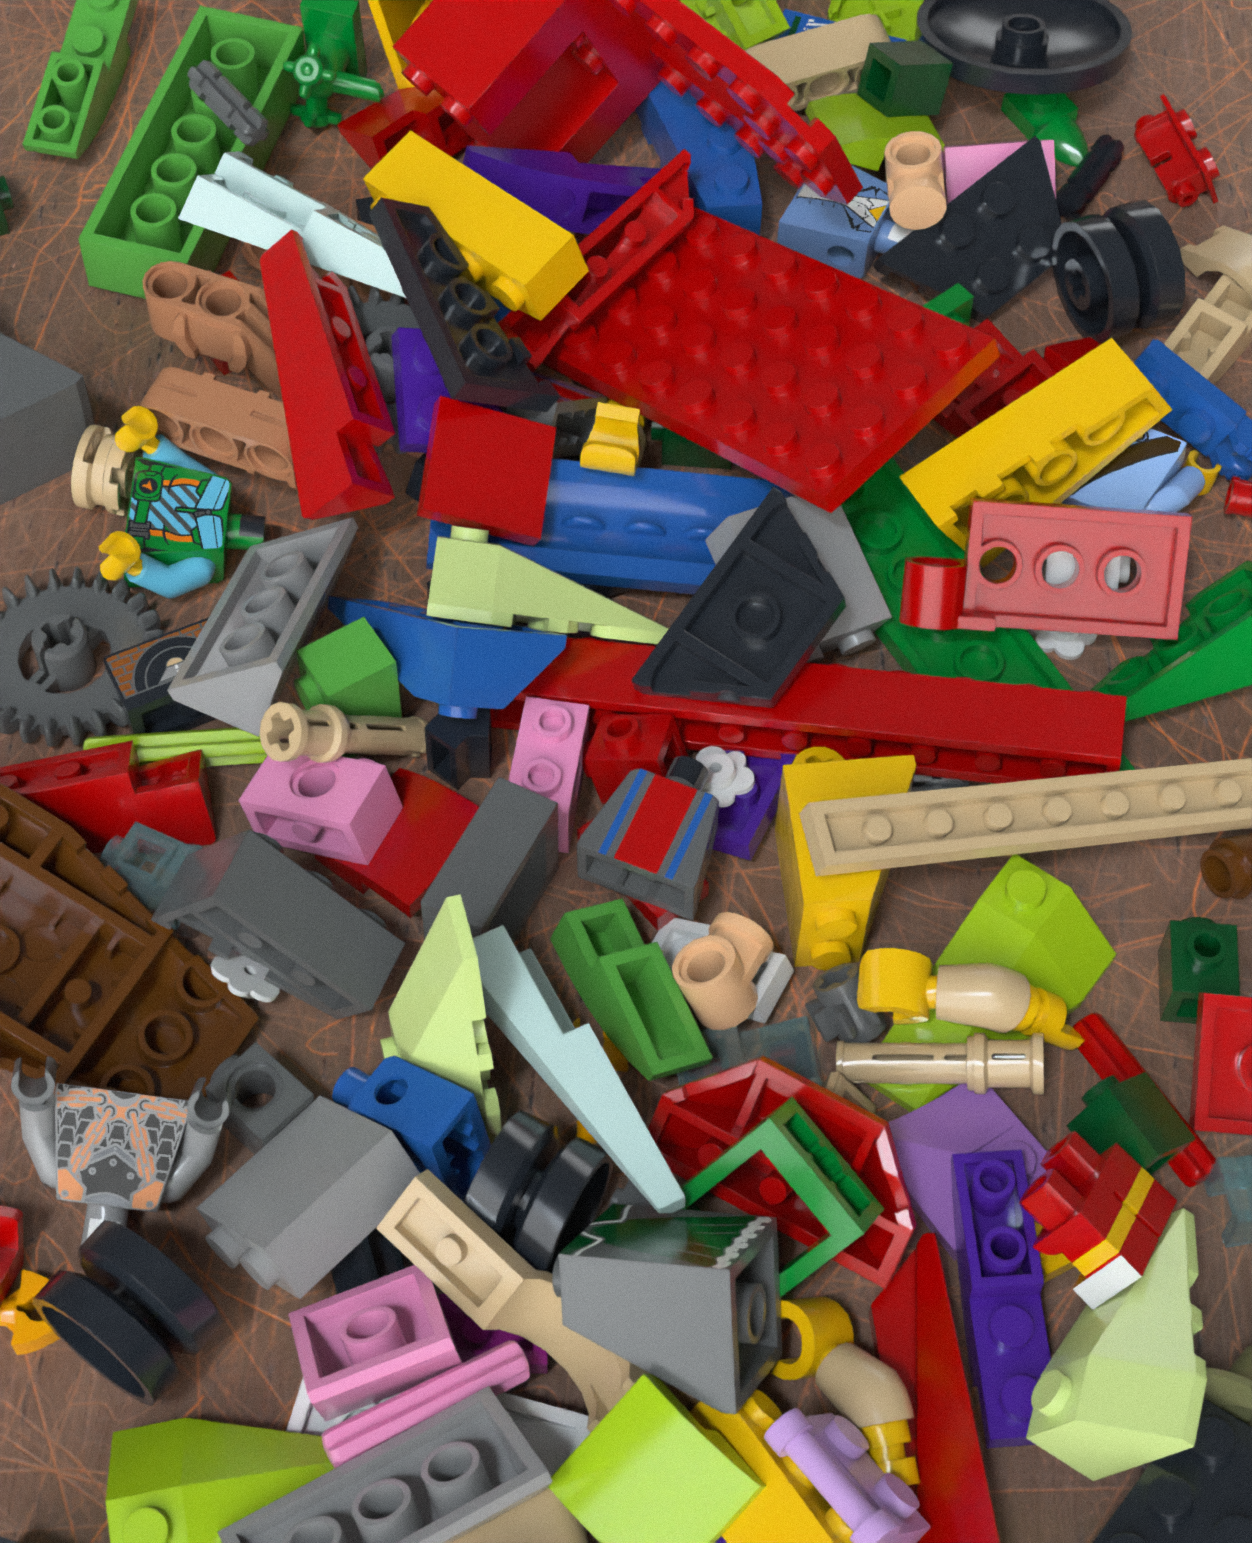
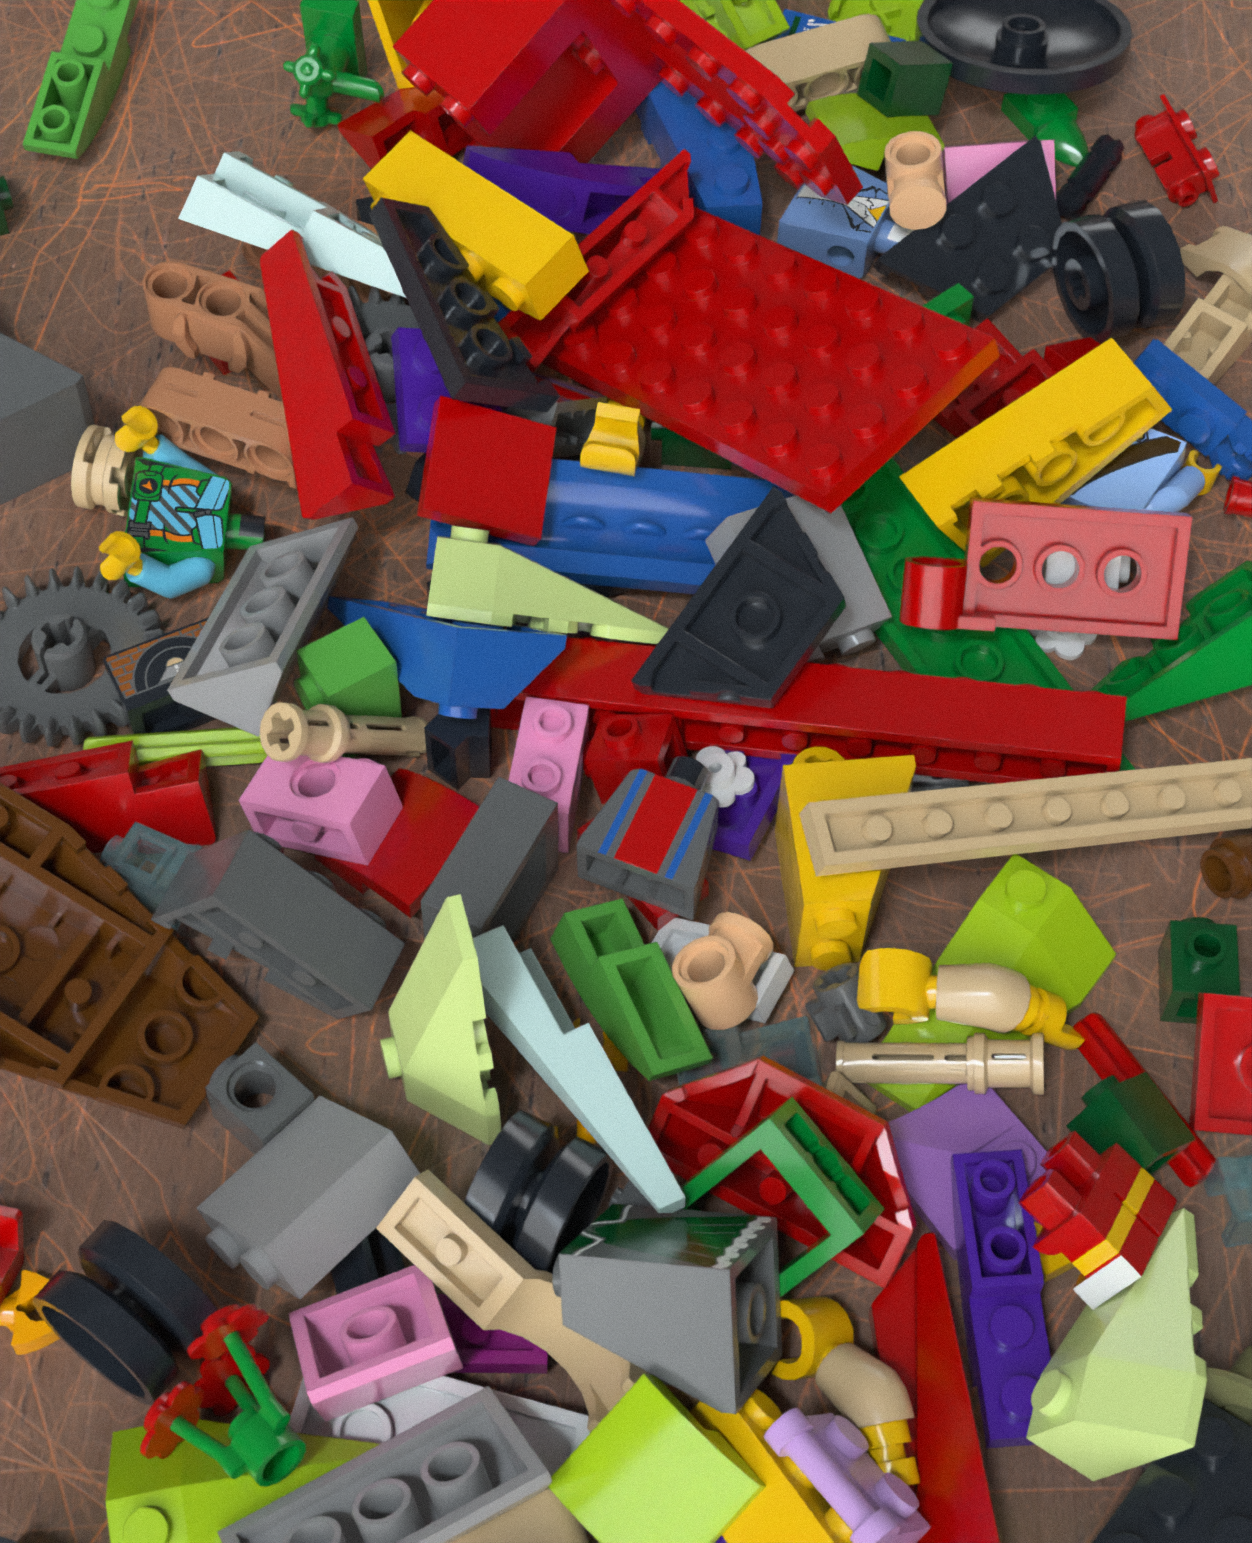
torso [11,1056,236,1245] -> none
bright green brick [78,5,306,299] -> none
dark grey axle [187,60,269,146] -> none
white plant [210,949,280,1002] -> none
bright pink axle [322,1341,530,1468] -> none
blue torso [332,1056,491,1202] -> none
none -> plant [140,1304,306,1487]

